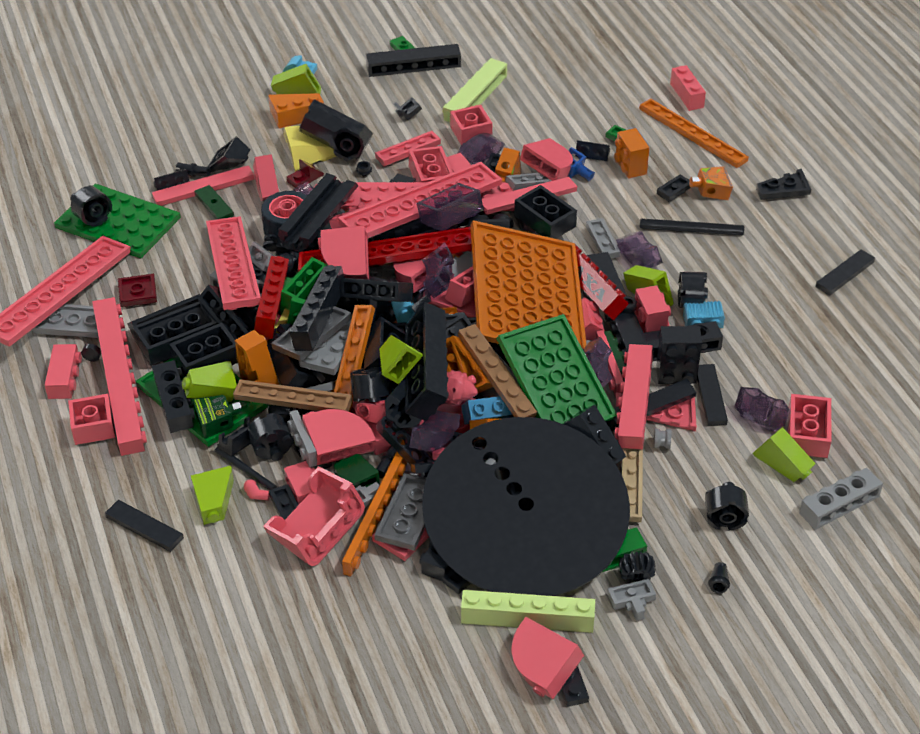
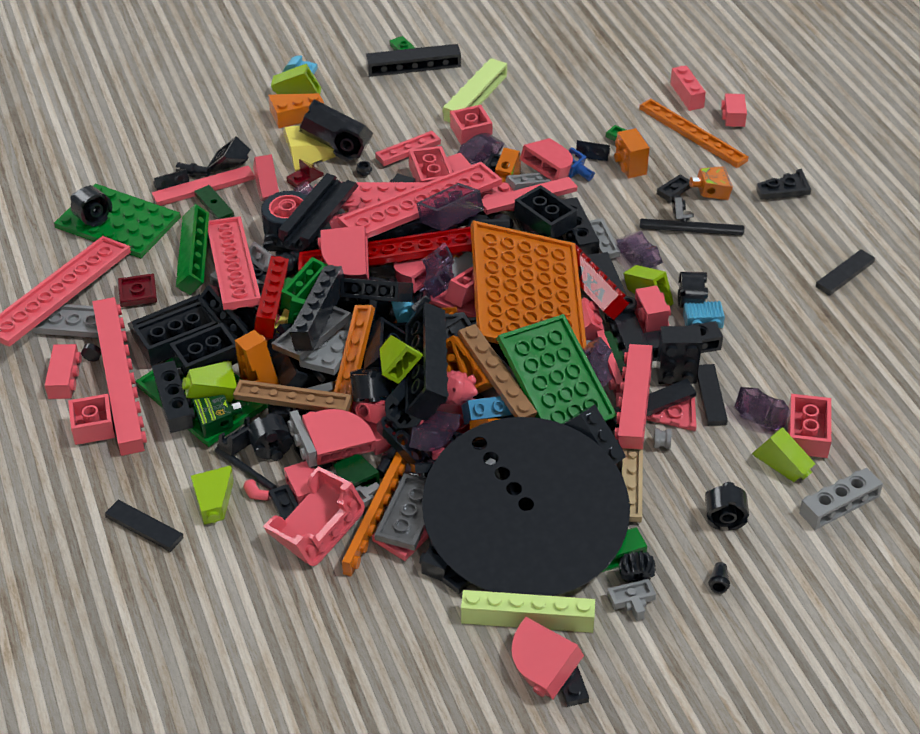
black bracket [394,97,422,121] -> none
none -> green brick [176,204,209,295]
none -> black brick [563,197,600,255]
none -> bracket [671,195,694,222]
none -> coral brick [721,94,747,127]

